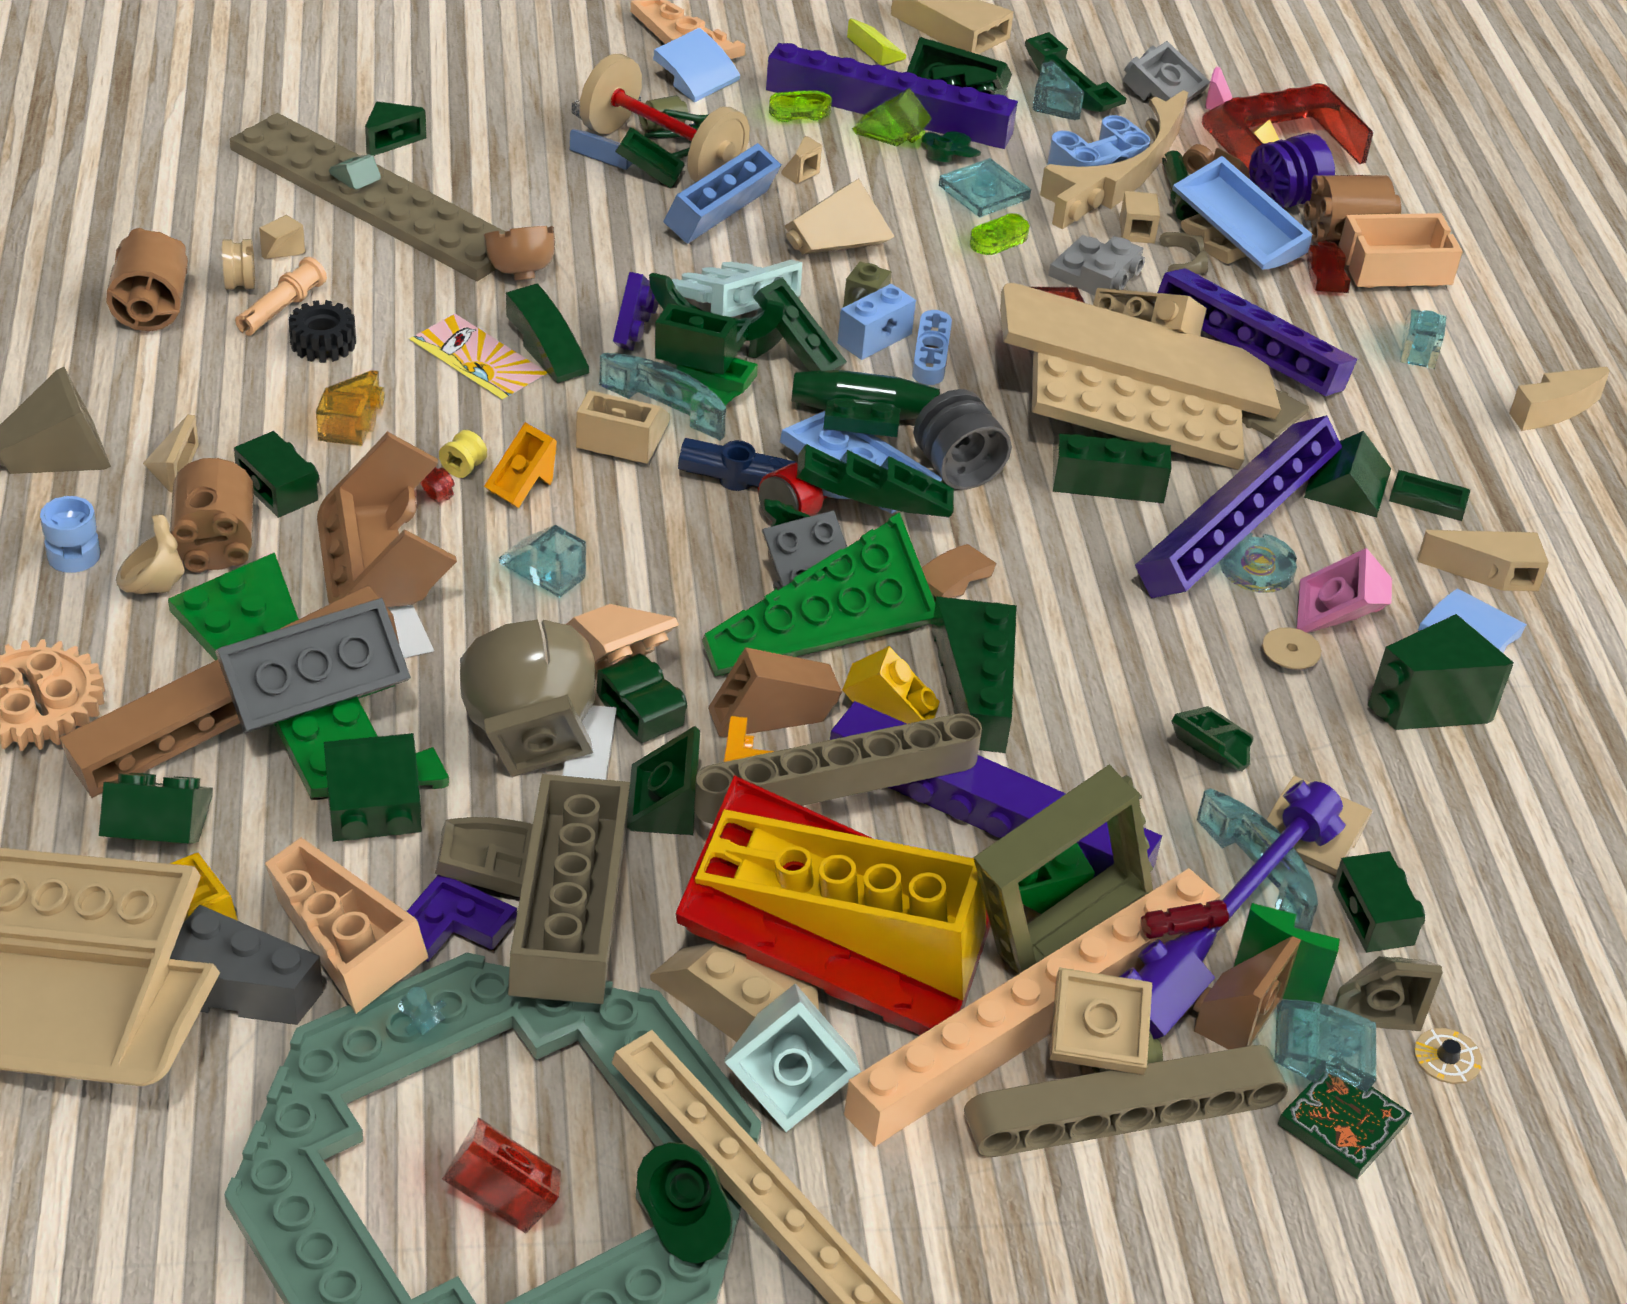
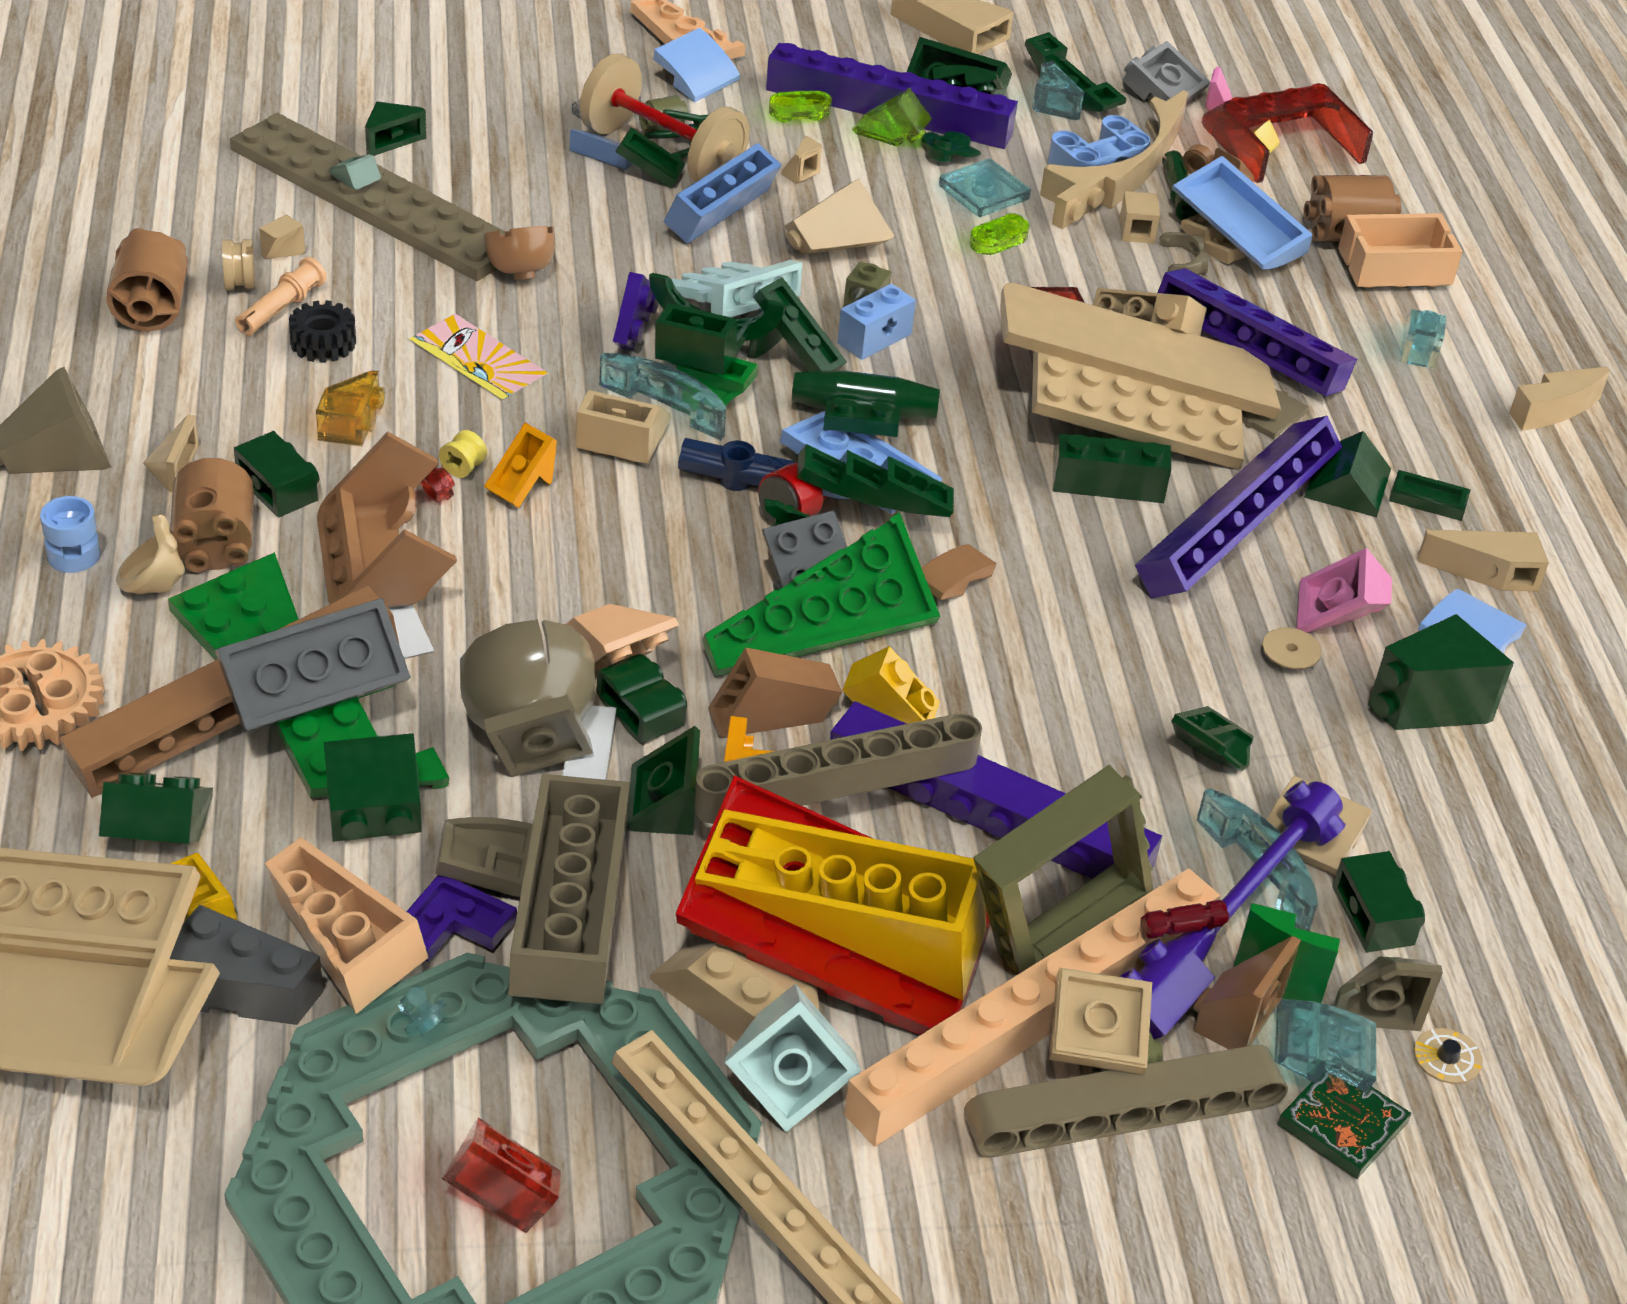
clear light blue slope [499,525,586,598] -> none
dark green slope [506,283,589,383] -> none
dark green piece [637,1142,733,1263] -> none
neon yellow slope [847,18,906,66] -> none
light blue beam [912,310,952,385] -> none
flat silver wheel [913,389,1012,490] -> none
dark green wedge [931,596,1017,753] -> none
green slope [1018,842,1095,914] -> none
light grey plate [1048,235,1145,295] -> none
clear light blue tile [1219,533,1297,593] -> none
dark purple wheel [1249,133,1335,209] -> none
clear red slope [1306,241,1351,293] -> none

